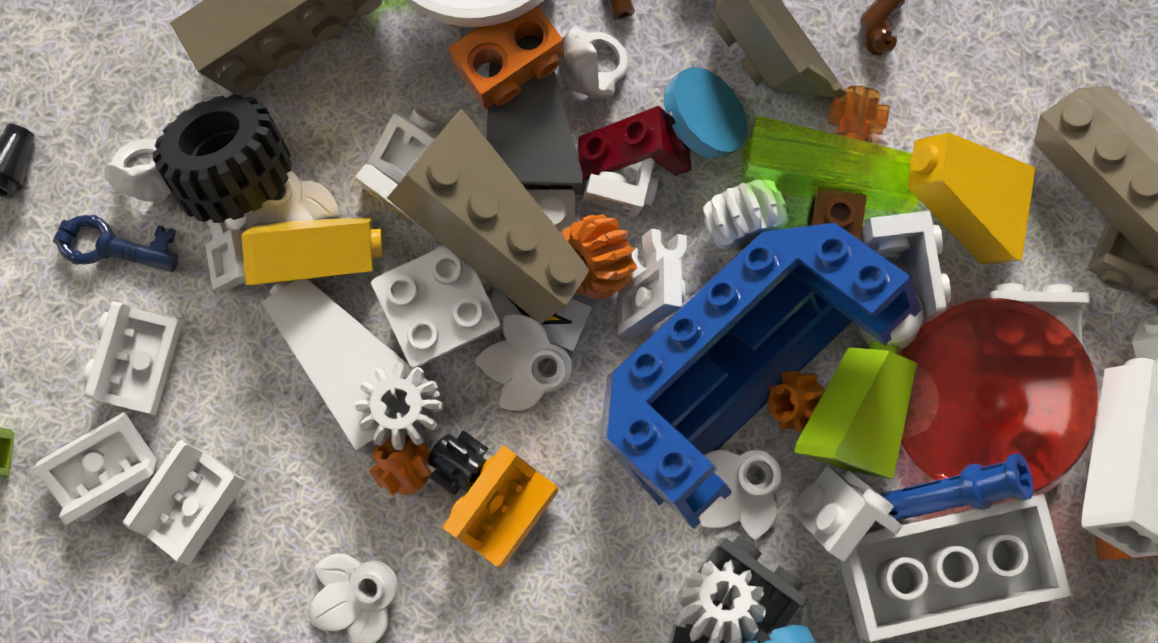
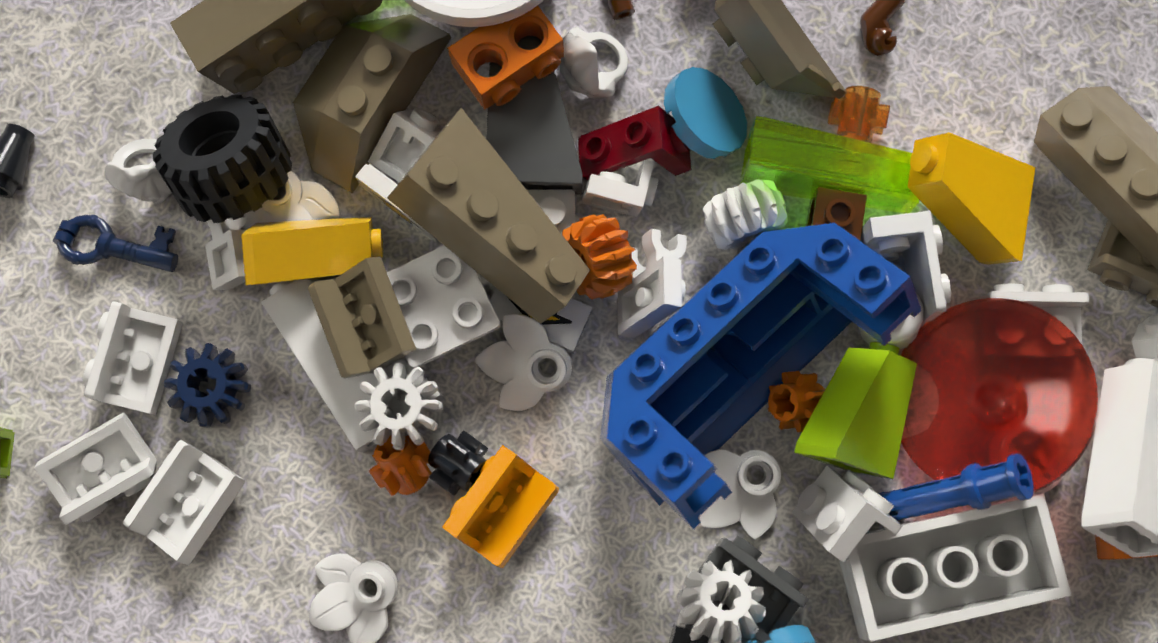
none -> dark blue gear [163,343,251,428]
none -> dark tan wedge [293,14,452,194]
none -> dark tan bracket [308,257,416,378]

